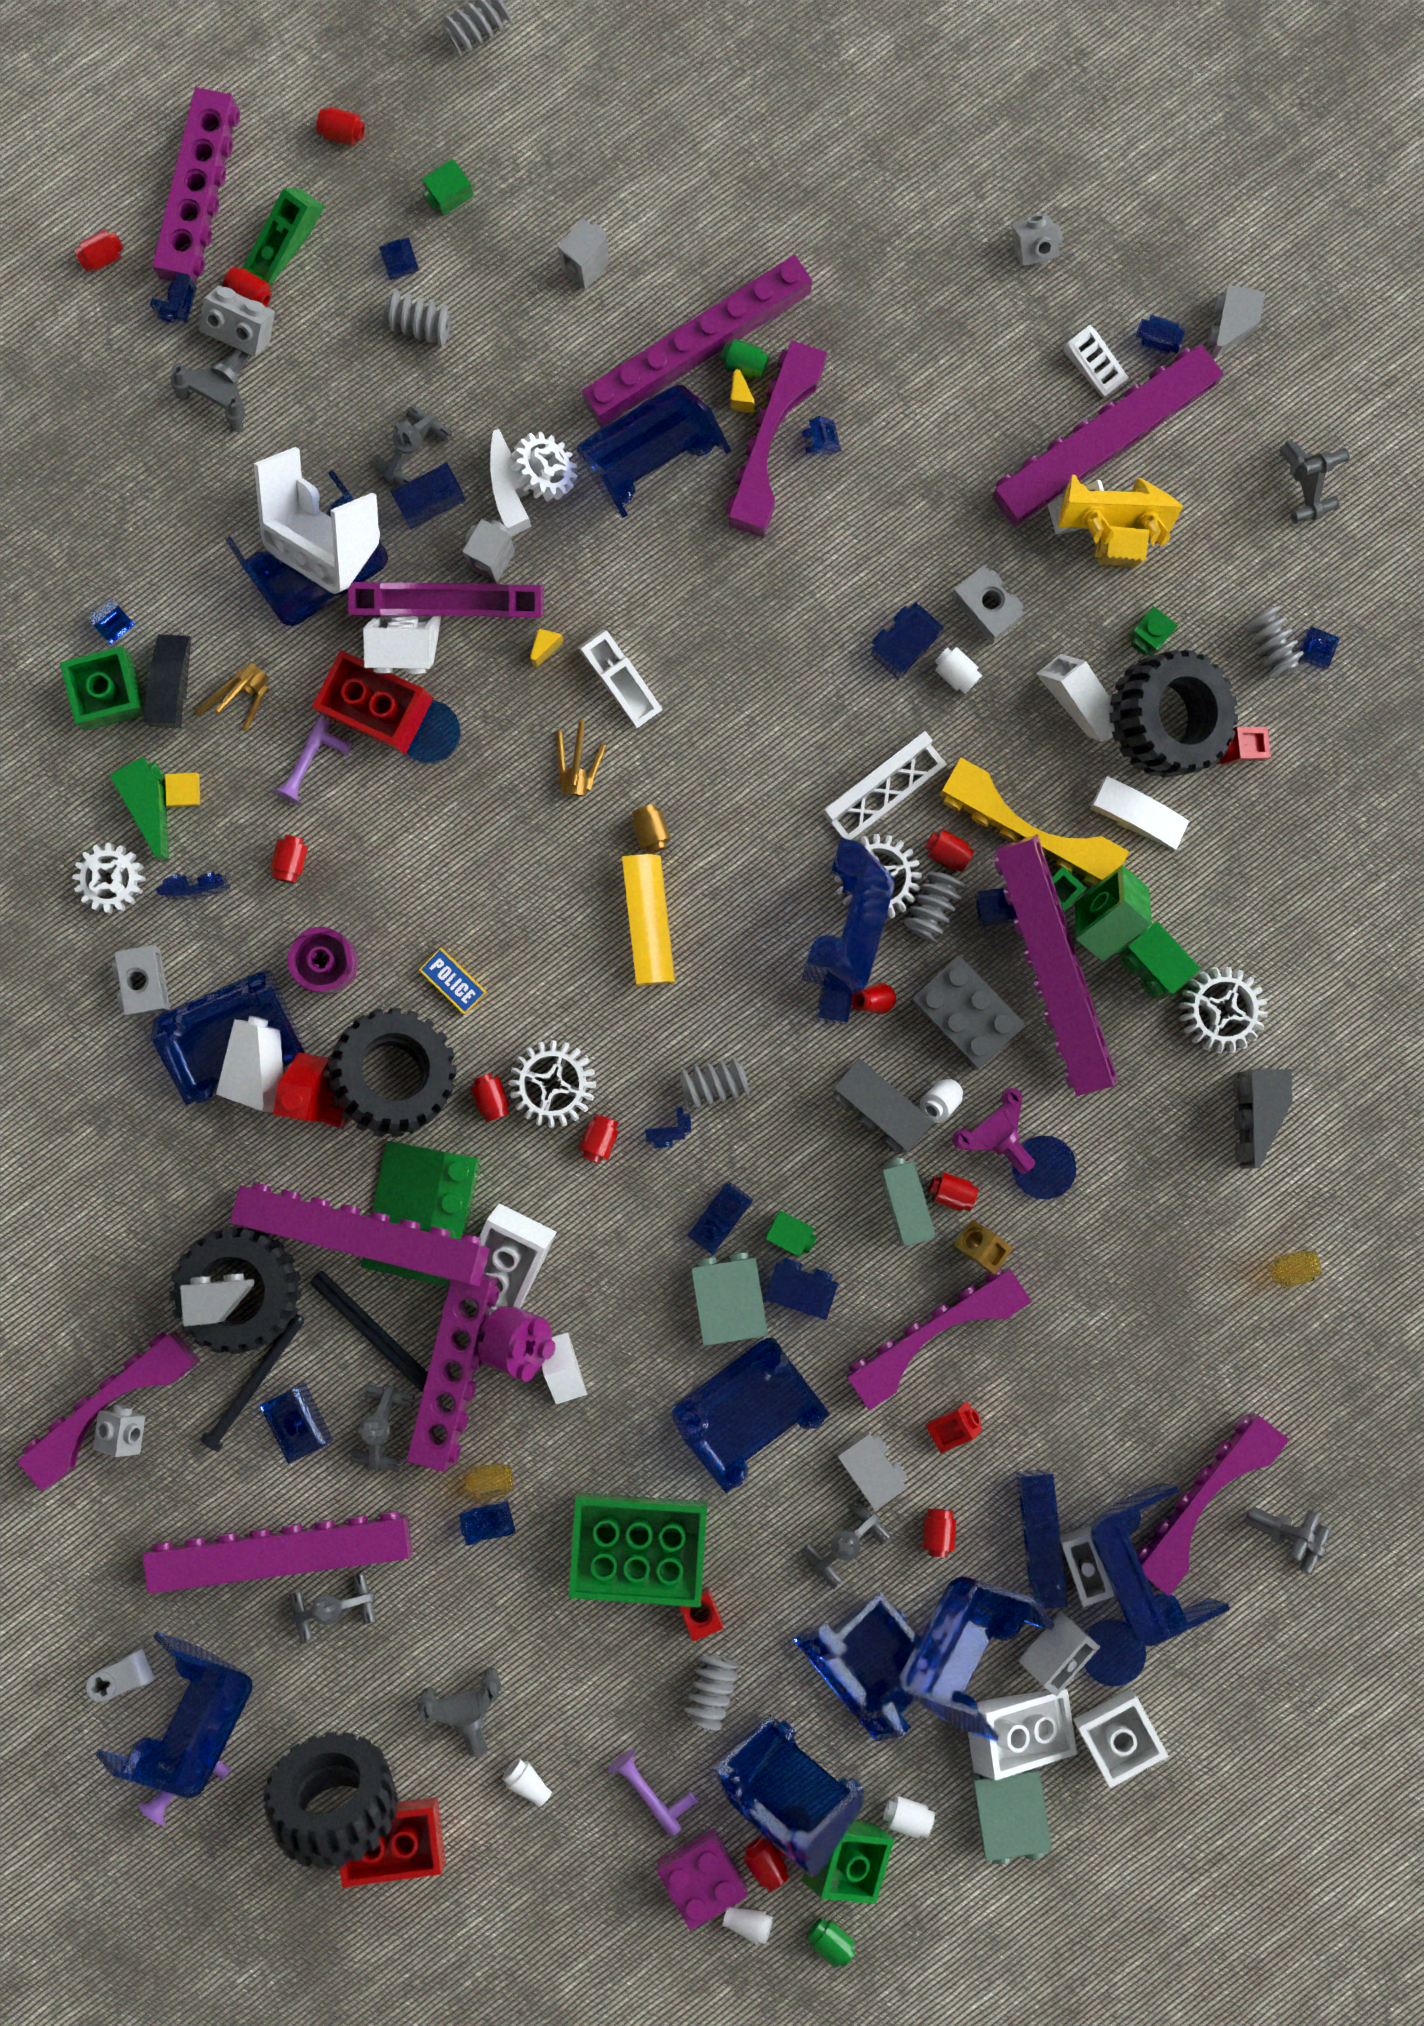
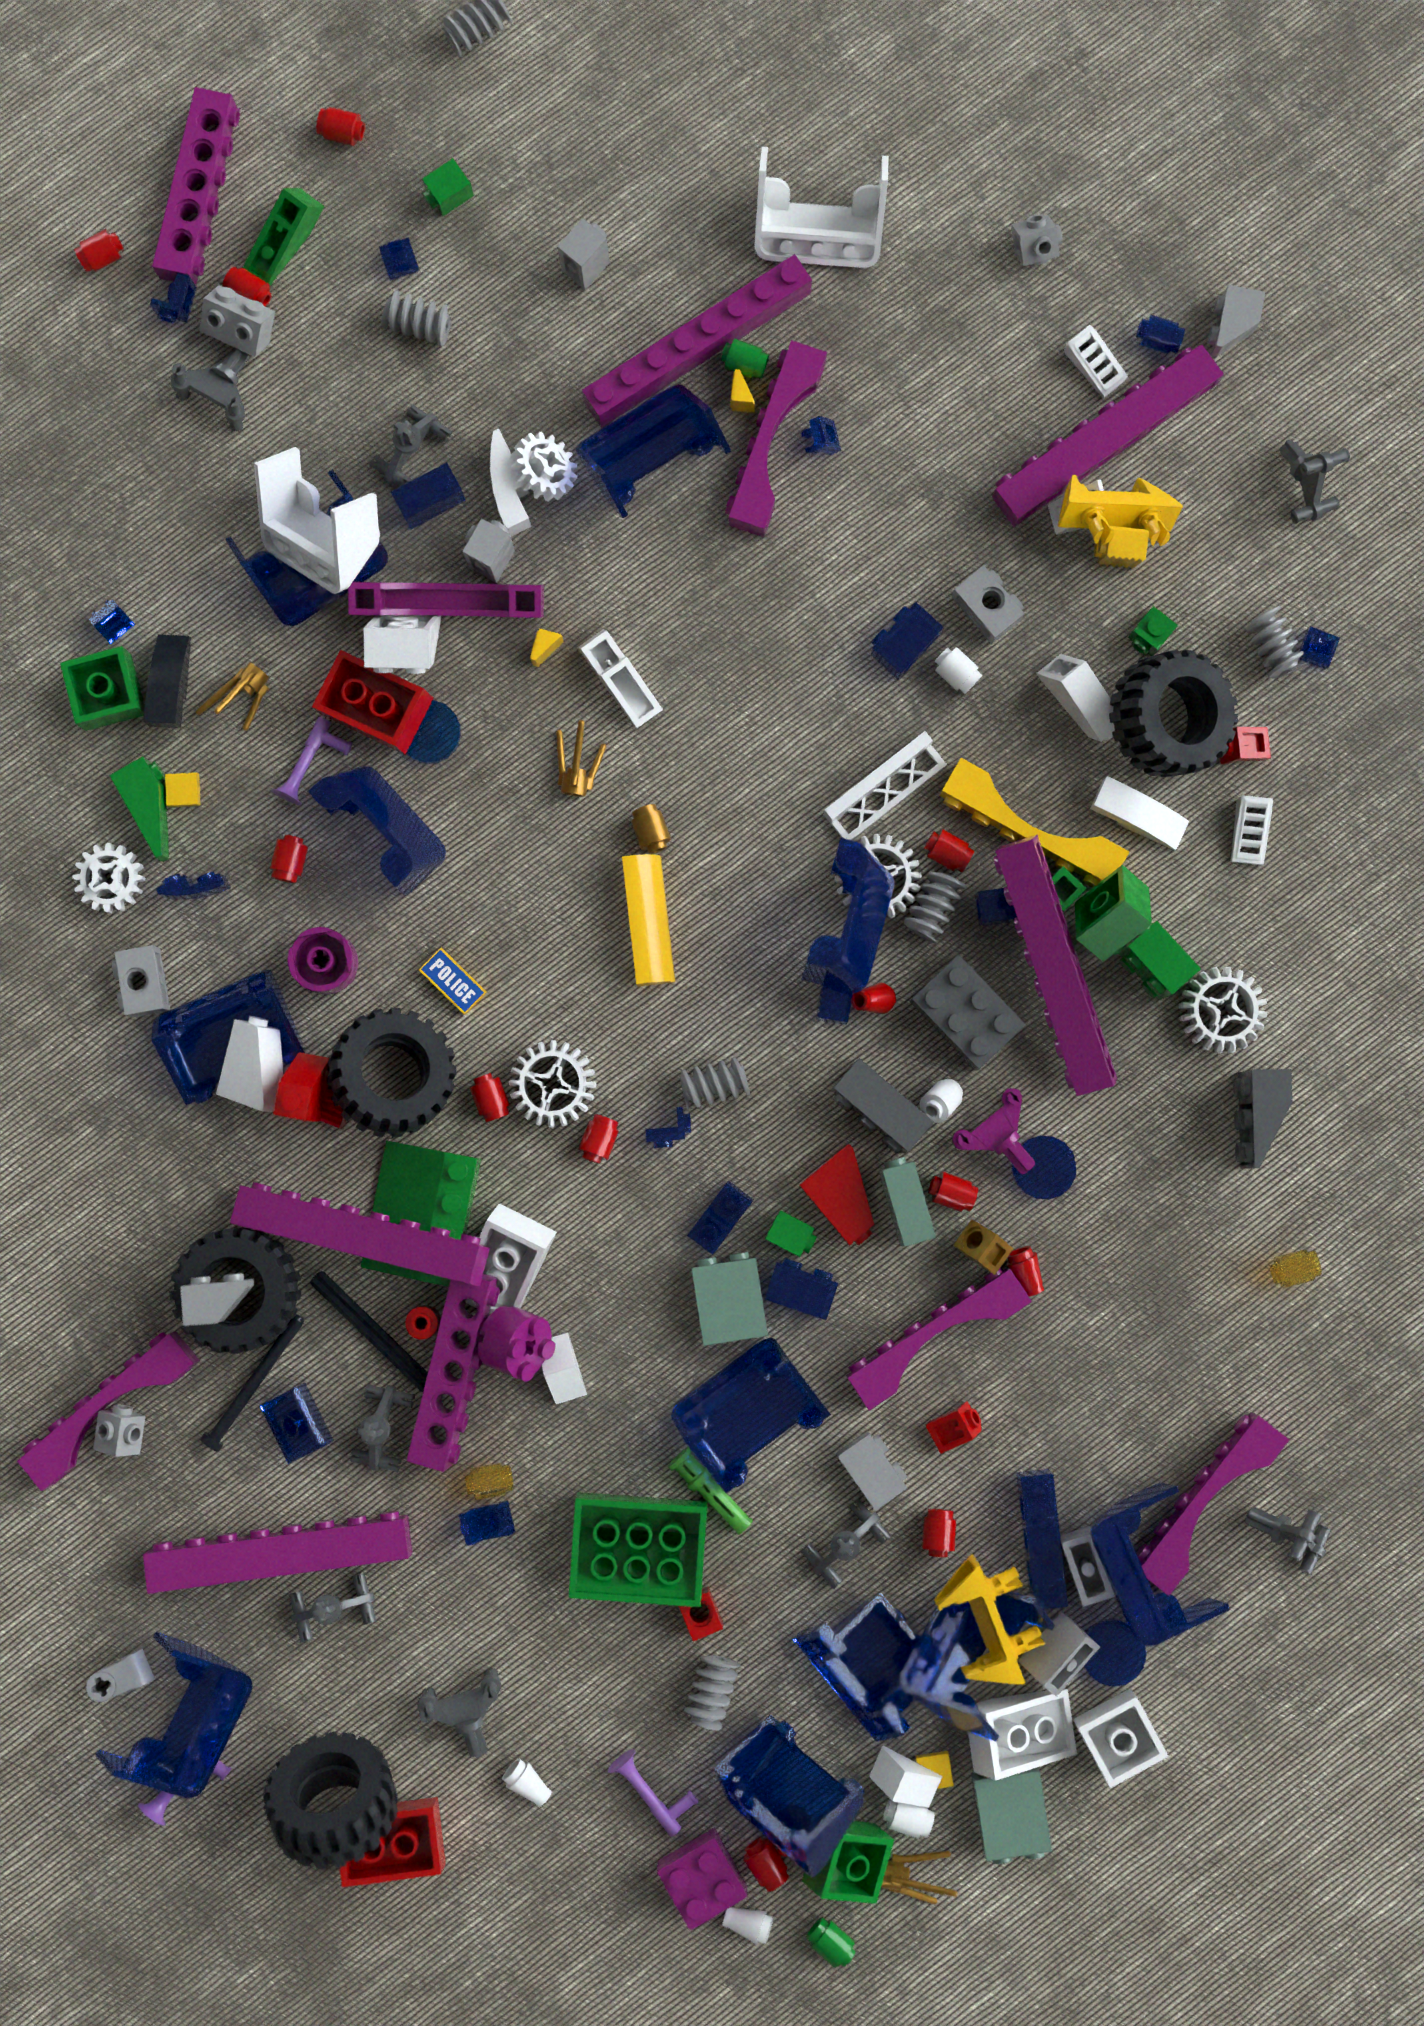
none -> clear blue windscreen [308,766,446,897]
none -> red brick [405,1305,441,1340]
none -> bright green pin [668,1447,753,1535]
none -> white windscreen [754,147,889,268]
none -> red slope [799,1144,875,1246]
none -> white slope [869,1746,943,1808]
none -> pearl gold plant [881,1851,958,1905]
none -> yellow tile [915,1751,954,1789]
none -> yellow hose [934,1554,1045,1685]
none -> red cone [1006,1246,1044,1297]
none -> white slope [1231,796,1273,865]

